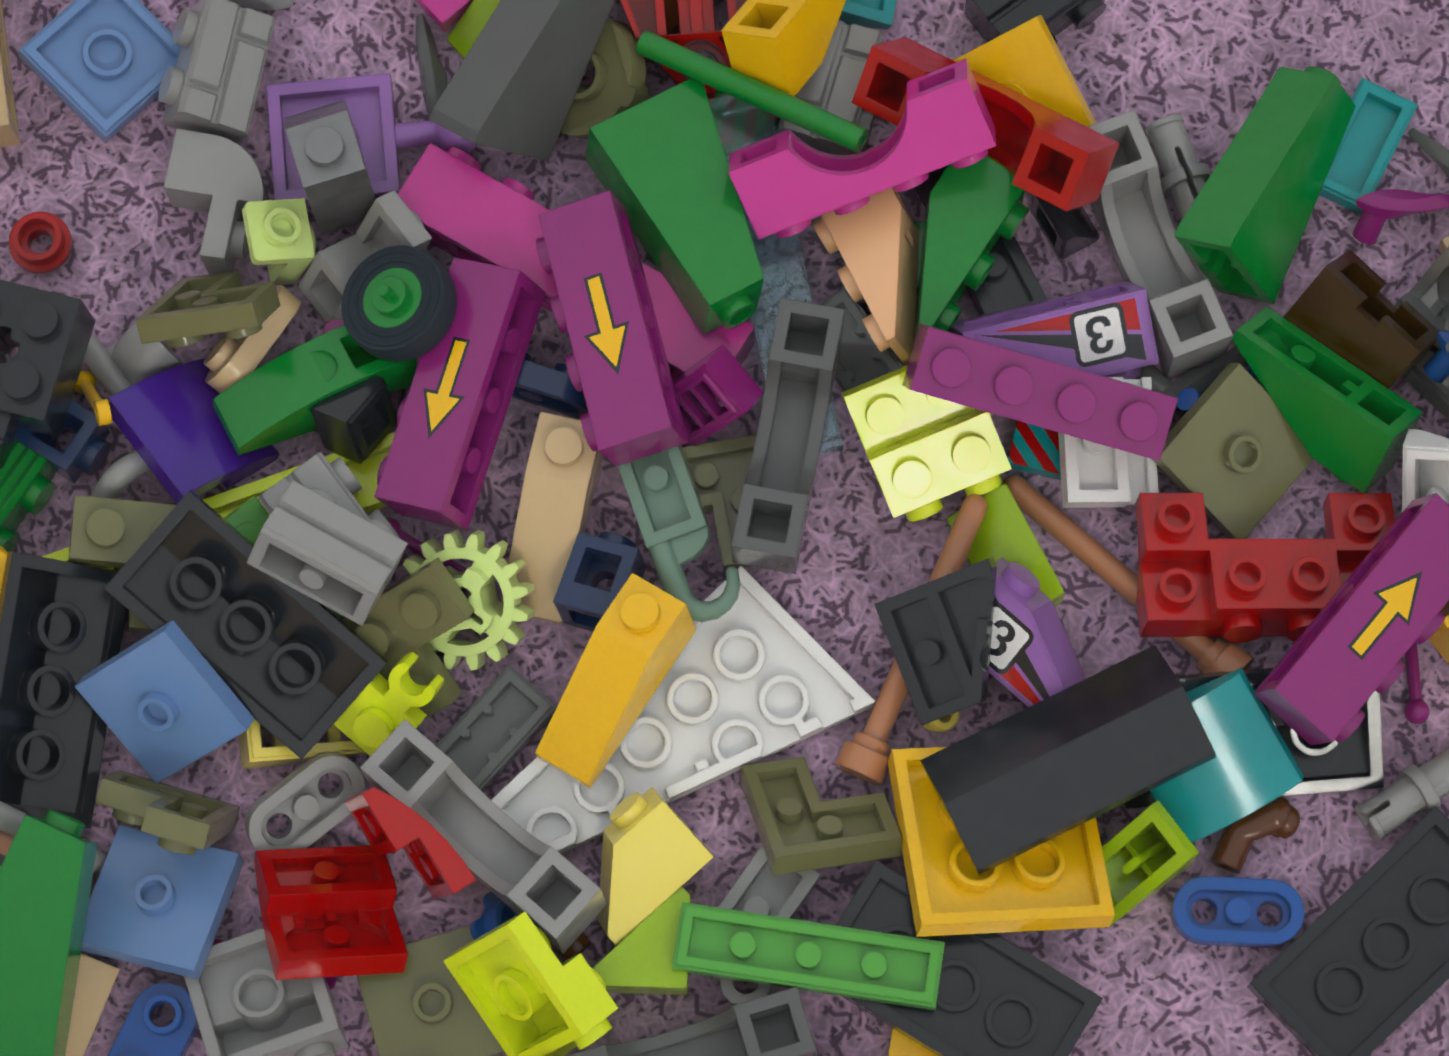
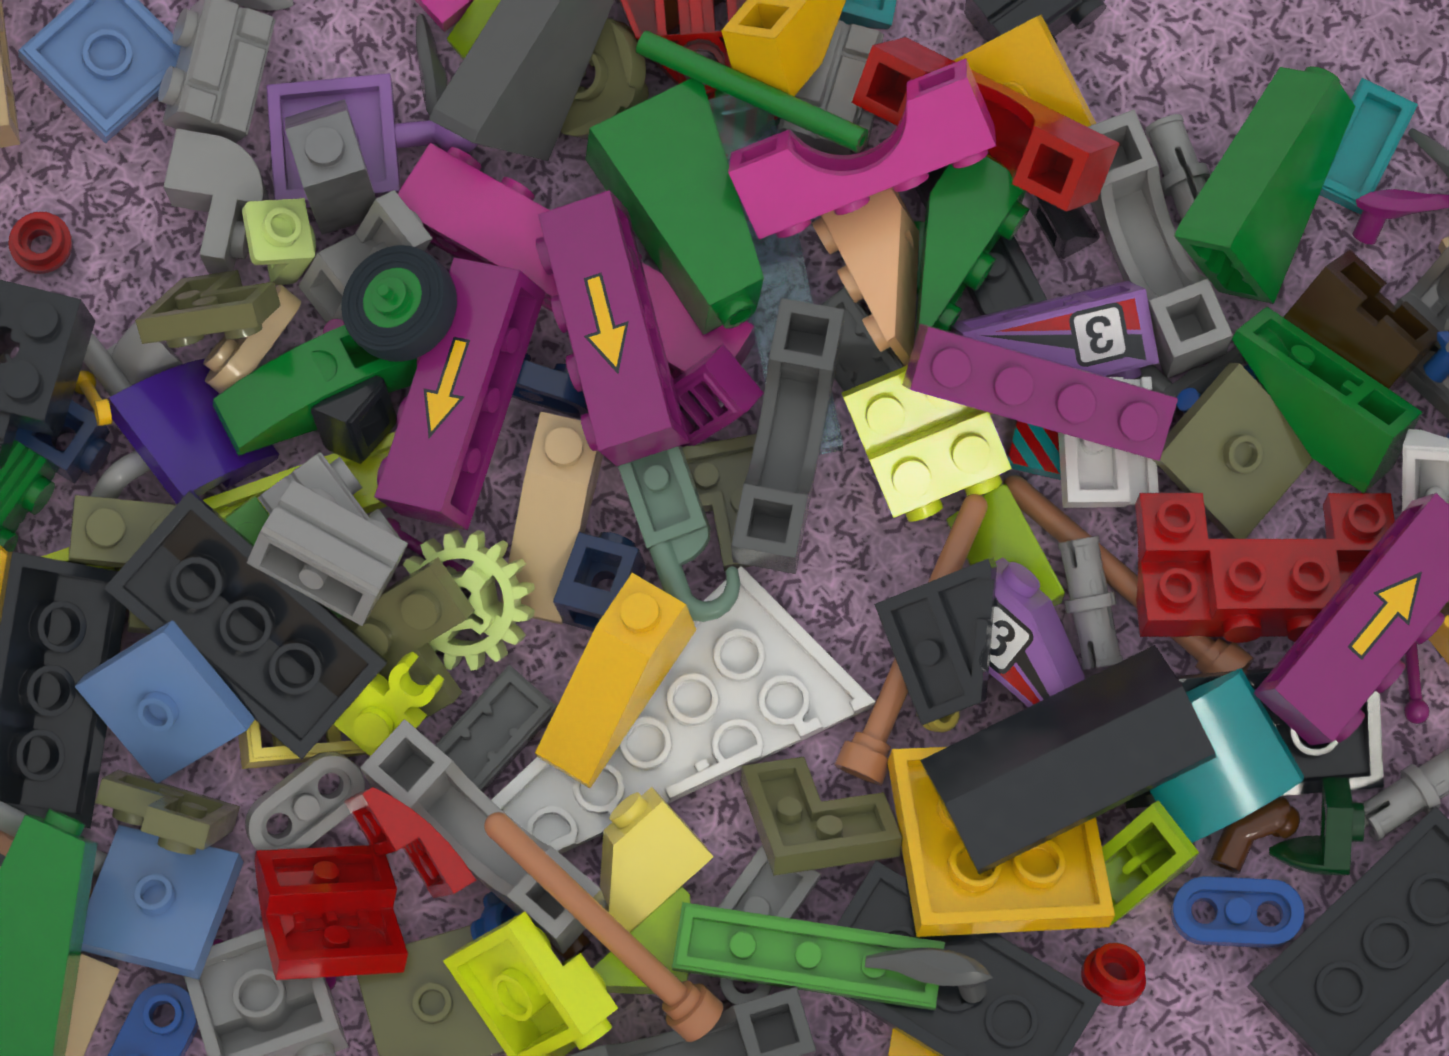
none -> nougat piece [484,812,723,1042]
none -> dark grey bar [865,948,993,1003]
none -> light grey pin [1058,535,1123,670]
none -> red plate [1081,943,1146,1007]
none -> dark green plate [1269,777,1365,876]

